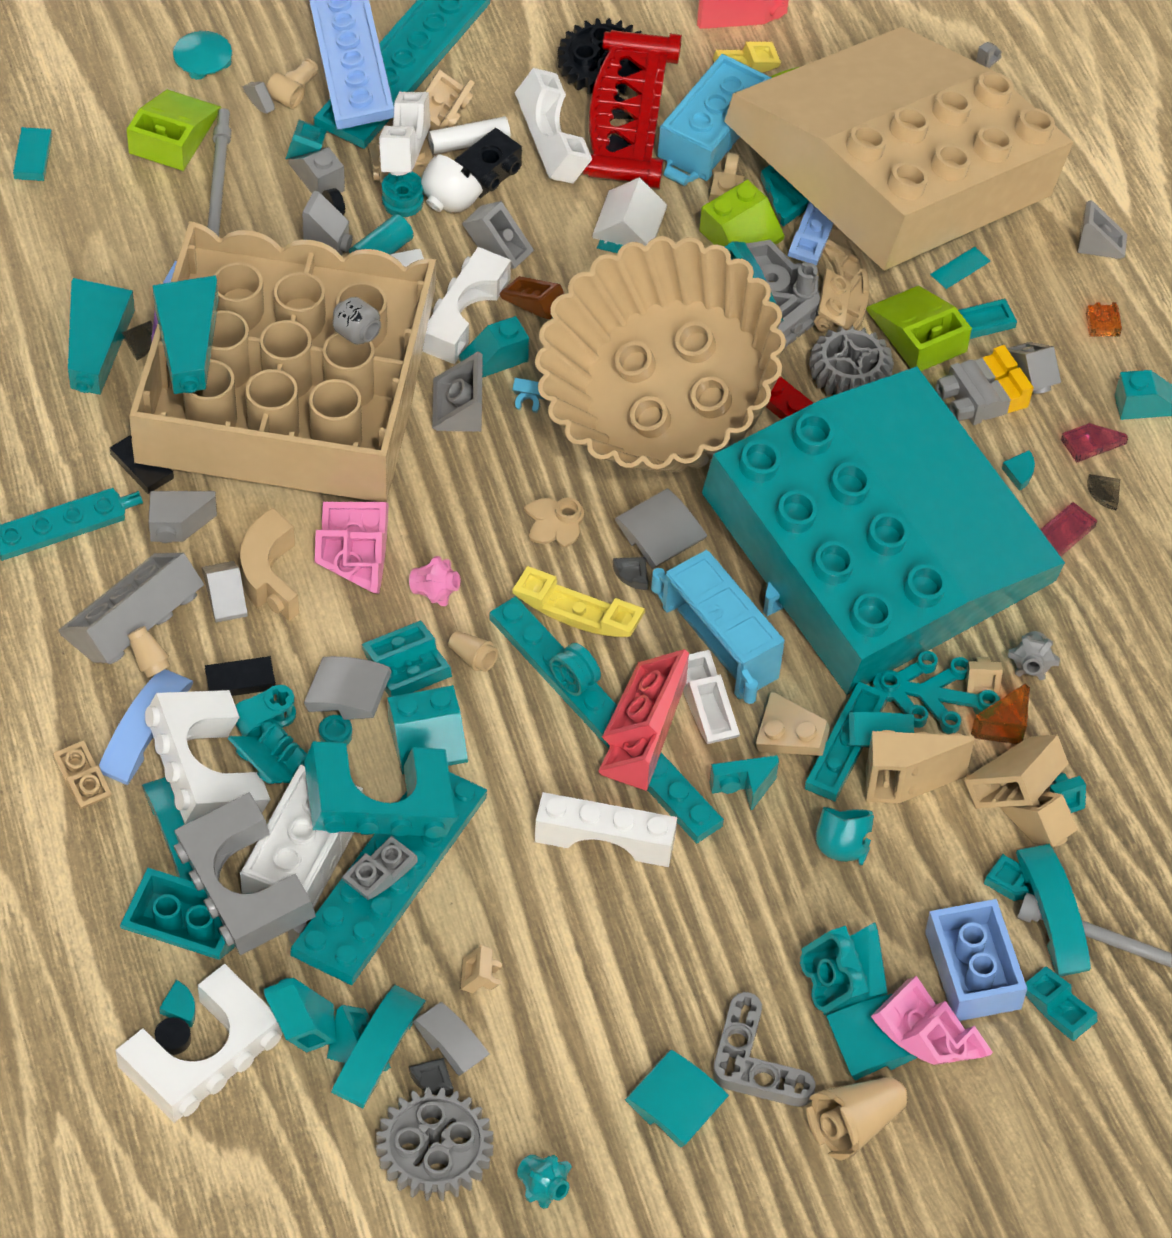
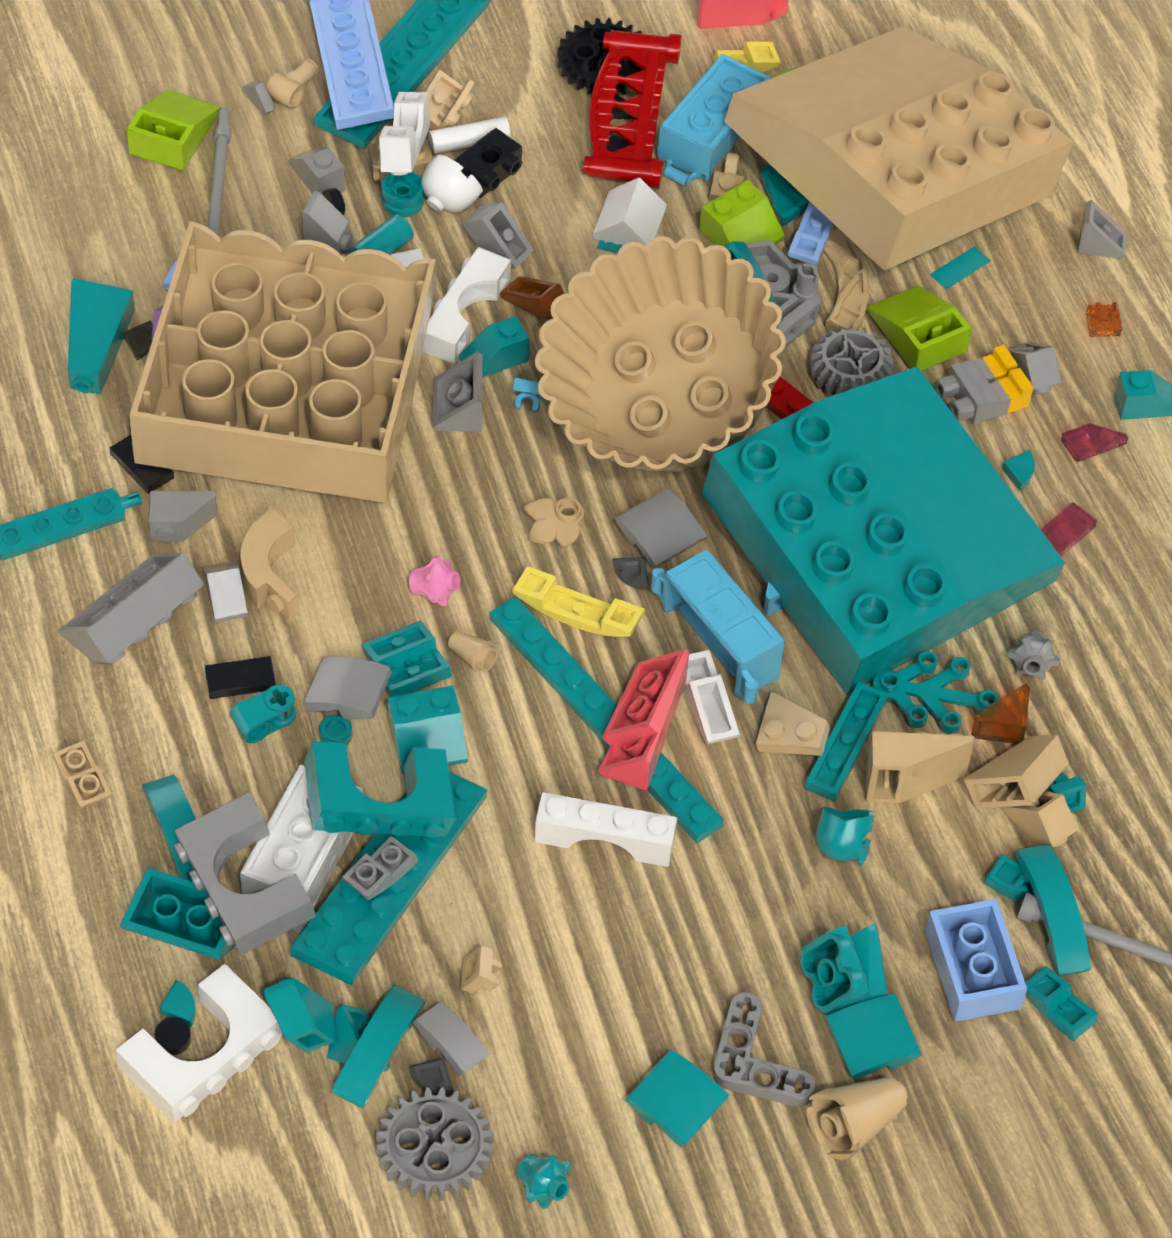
teal tile [13,127,52,181] -> none
light blue slope [99,669,193,785] -> none
tan cone [127,626,170,678] -> none
white arch [145,690,270,824] -> none
teal slope [152,275,219,394] -> none
teal dish [173,31,232,80] -> none
teal hinge [228,721,307,784] -> none
teal slope [285,120,327,160] -> none
bright pink slope [315,502,389,594] -> none
light grey head [333,297,381,345] -> none
white arch [515,68,592,184] -> none
teal wheel [550,642,601,696] -> none
teal slope [709,755,779,810] -> none
tan hinge [814,268,852,331] -> none
teal slope [849,712,914,748] -> none
bright pink slope [871,976,993,1065] -> none
teal tile [958,298,1017,339] -> none
tan tile [965,657,1003,696] -> none
light grey tile [976,42,1001,68] -> none
clear smoke tile [1087,474,1120,510] -> none

